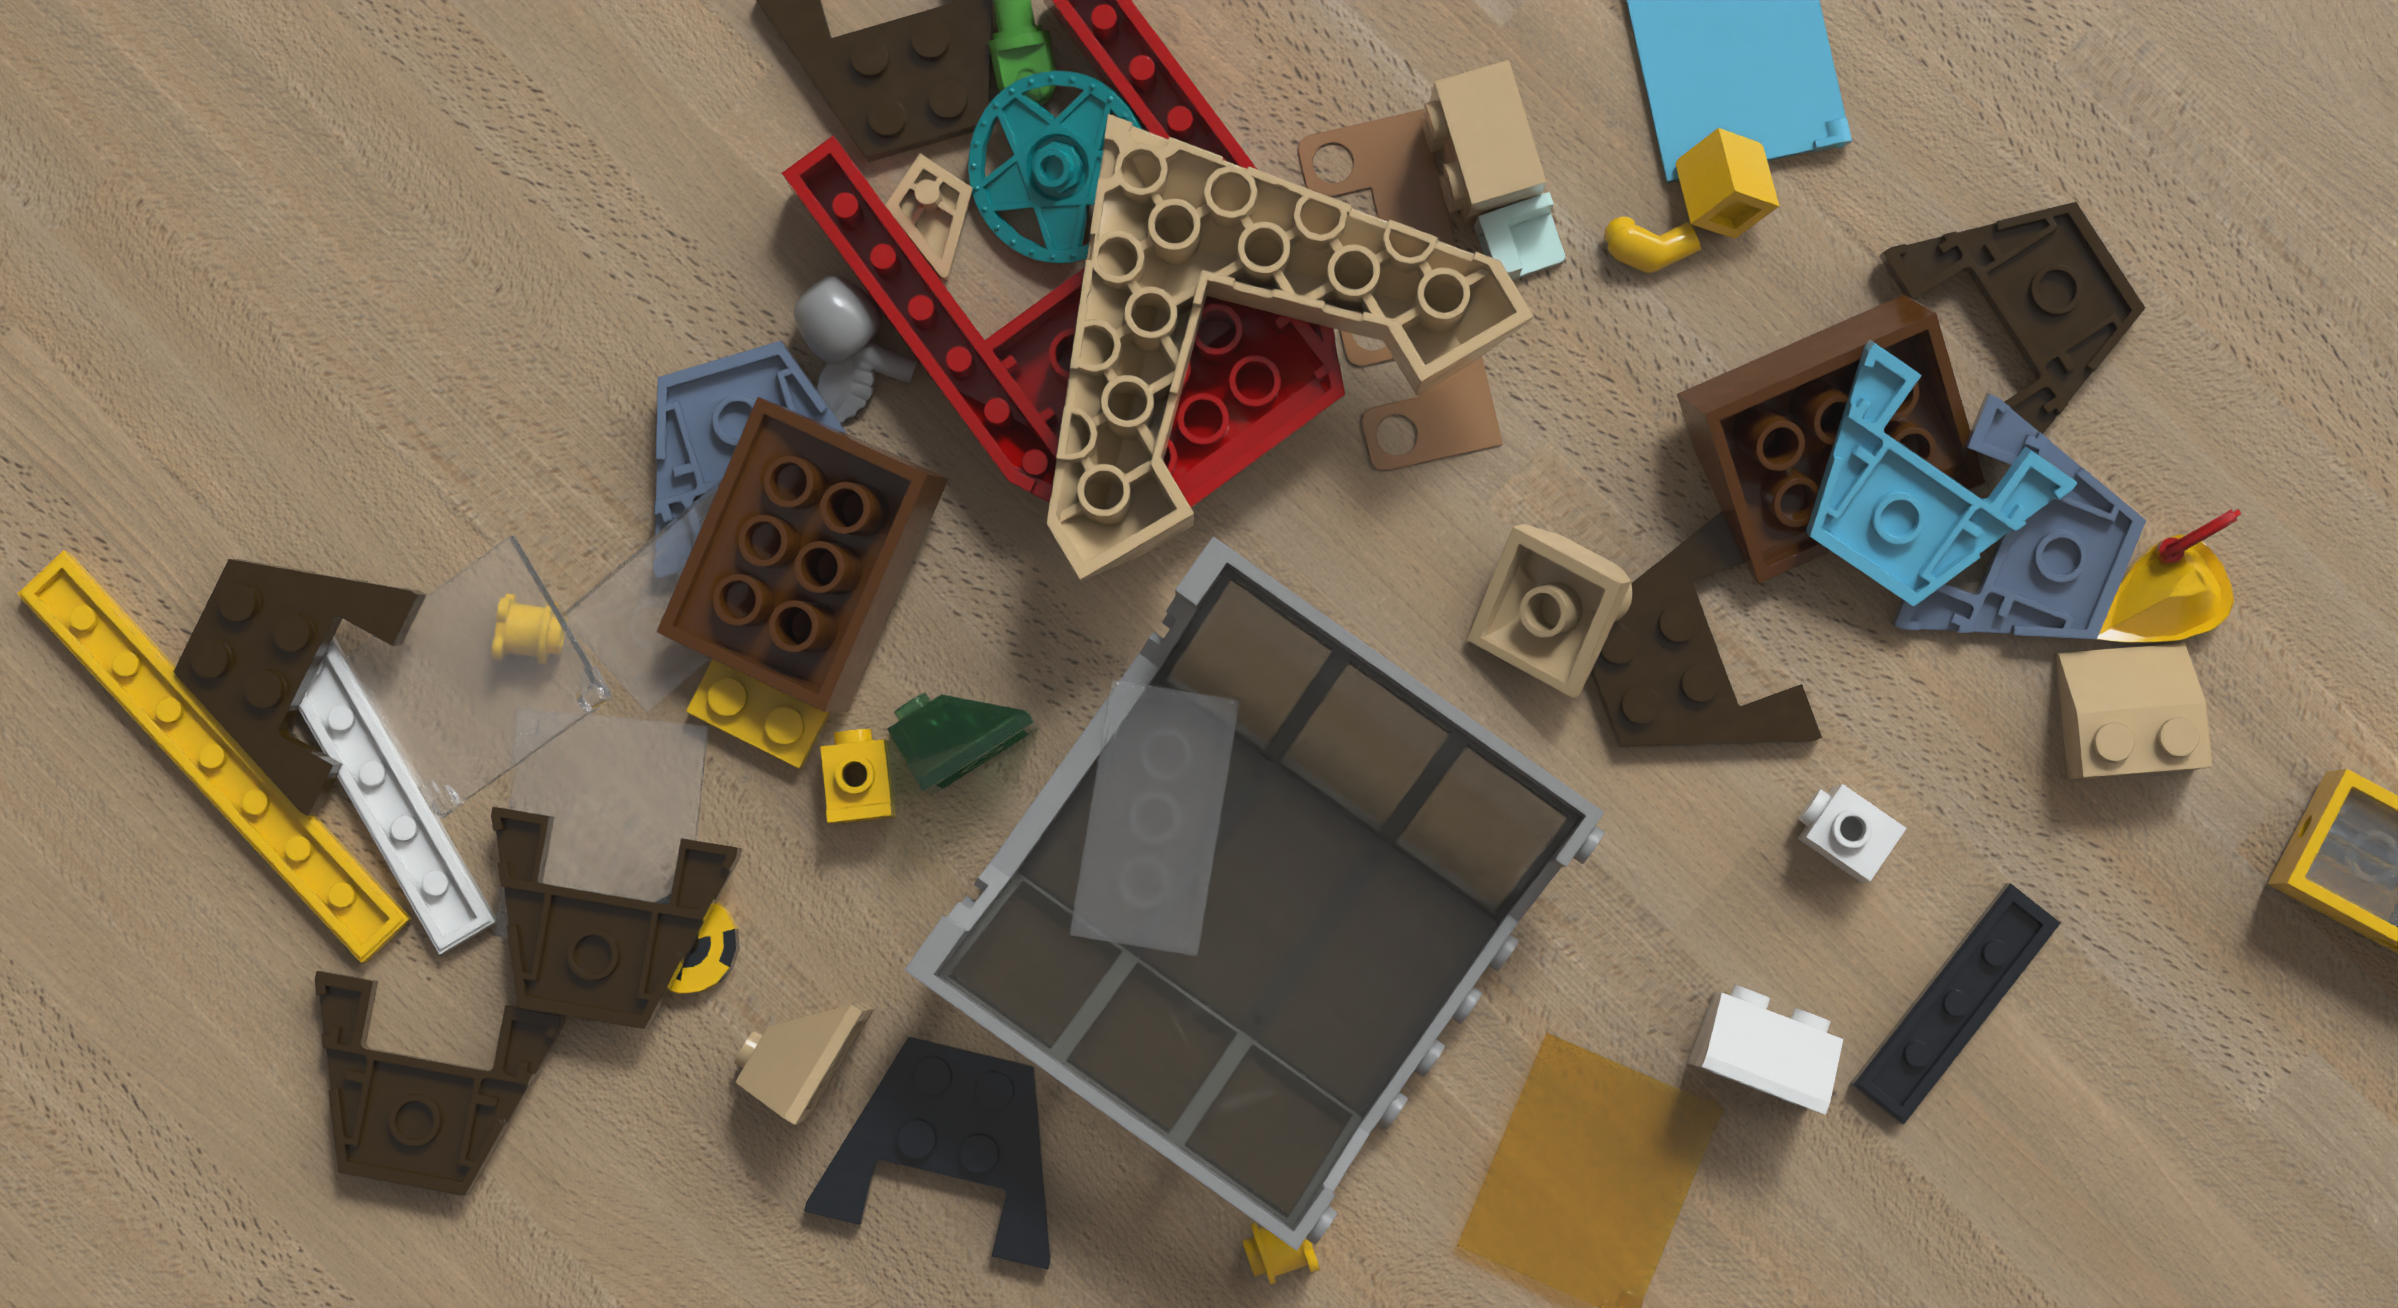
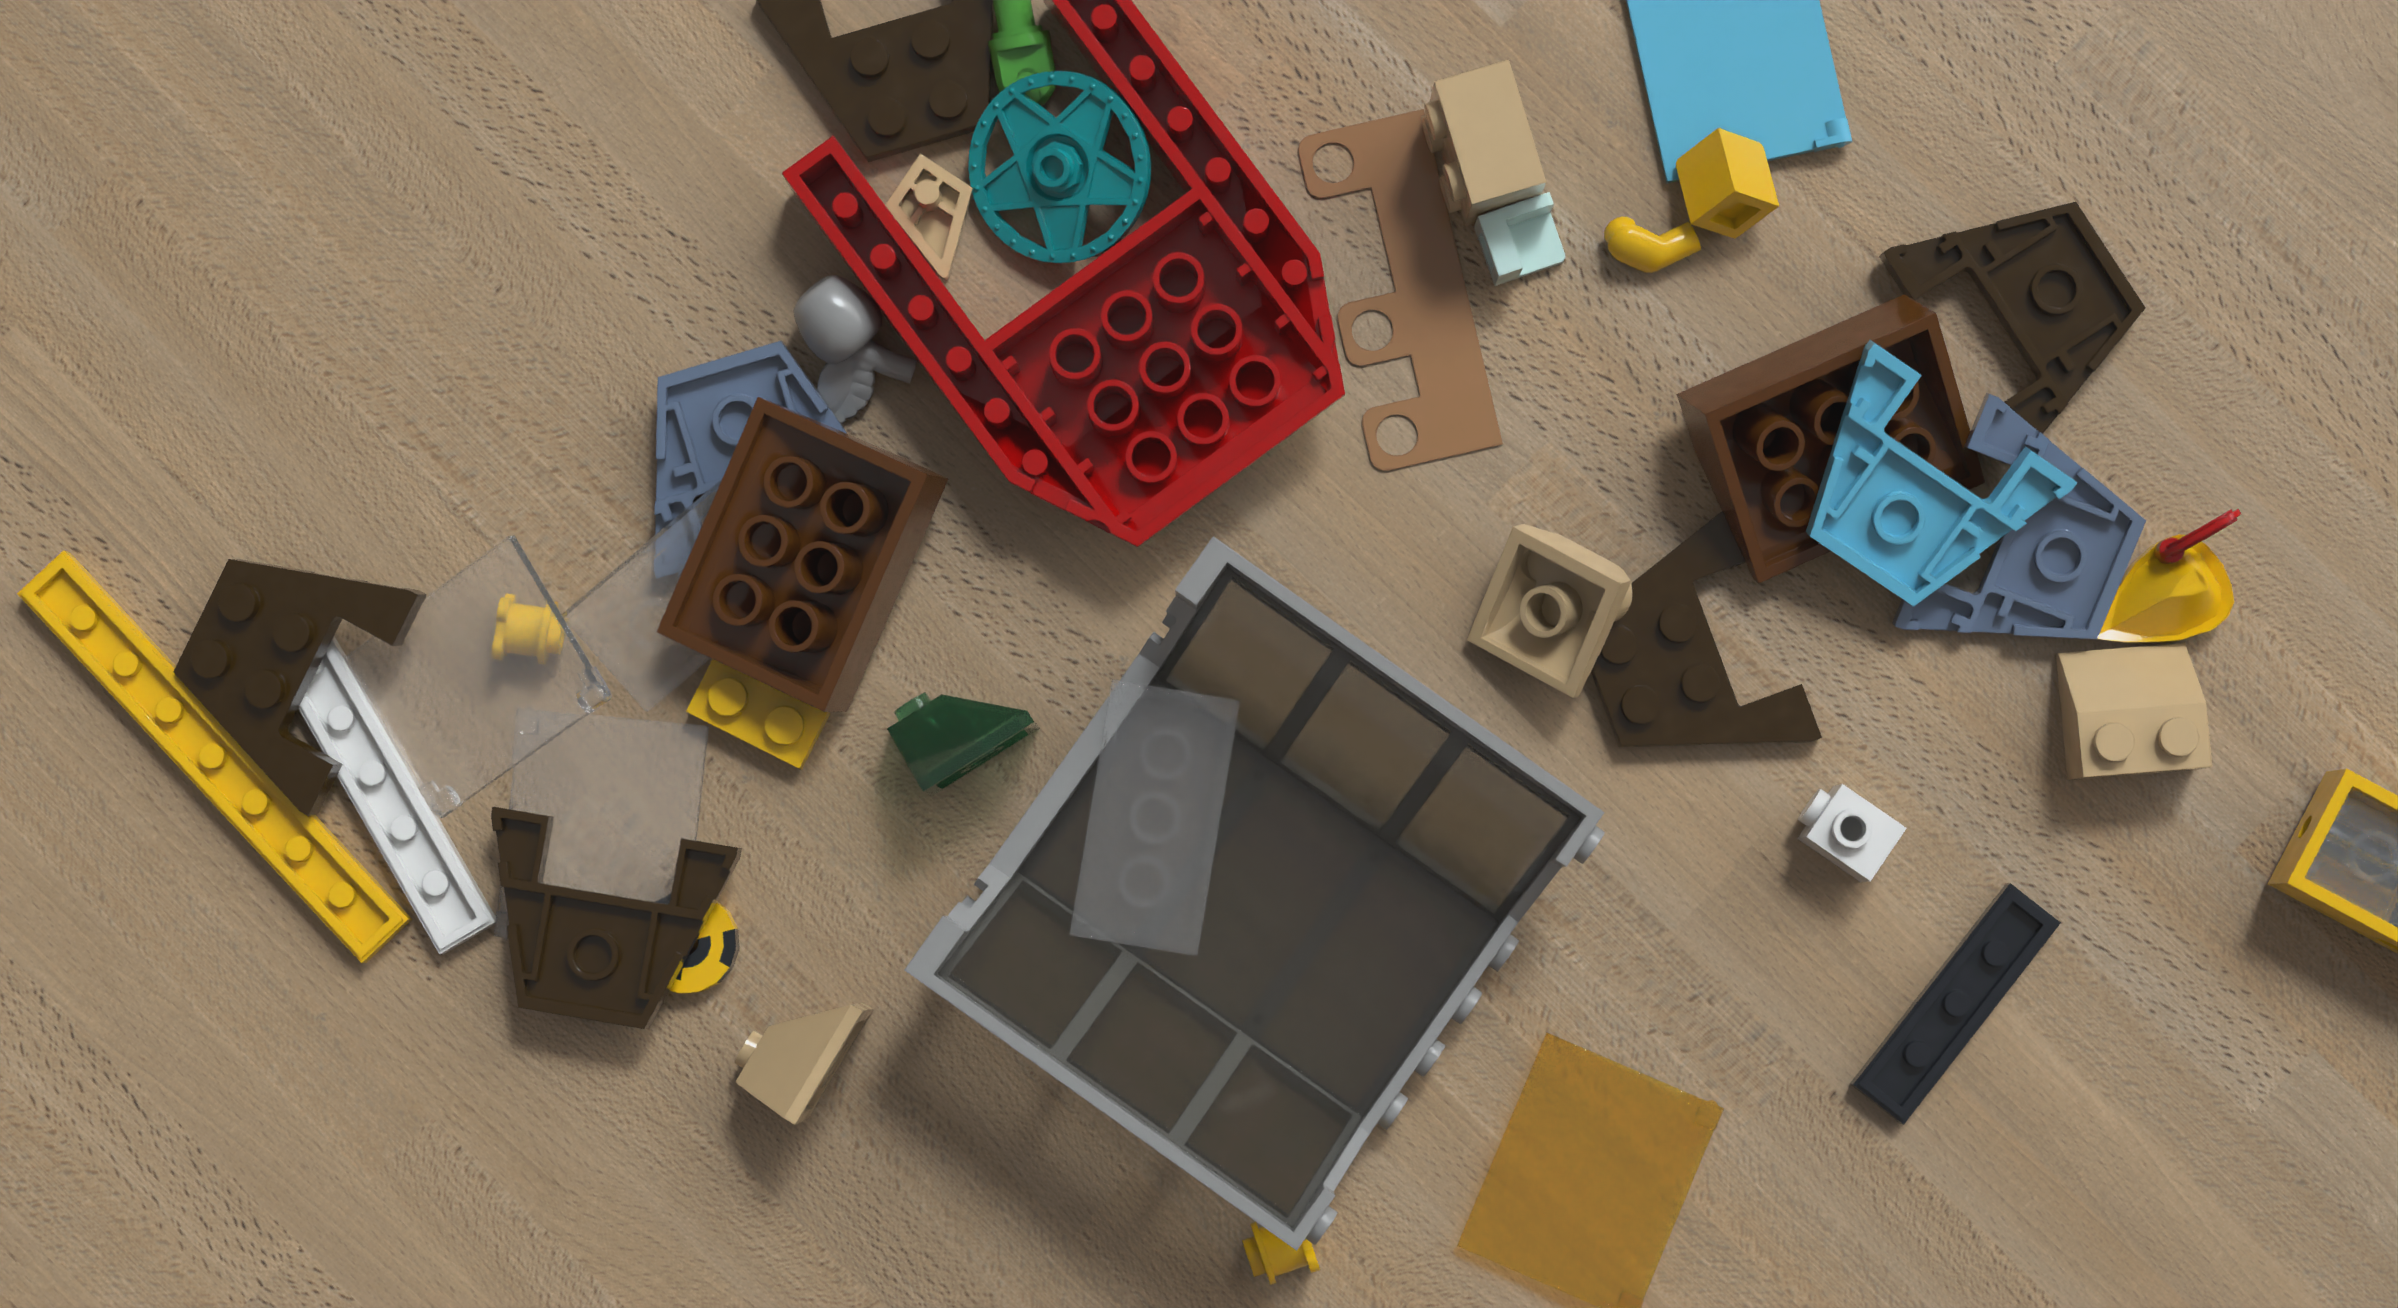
dark brown wing [315,971,566,1196] -> none
black wing [804,1036,1051,1270] -> none
yellow brick [820,729,896,825] -> none
tan wedge [1047,114,1534,581] -> none
white slope [1687,985,1843,1115] -> none

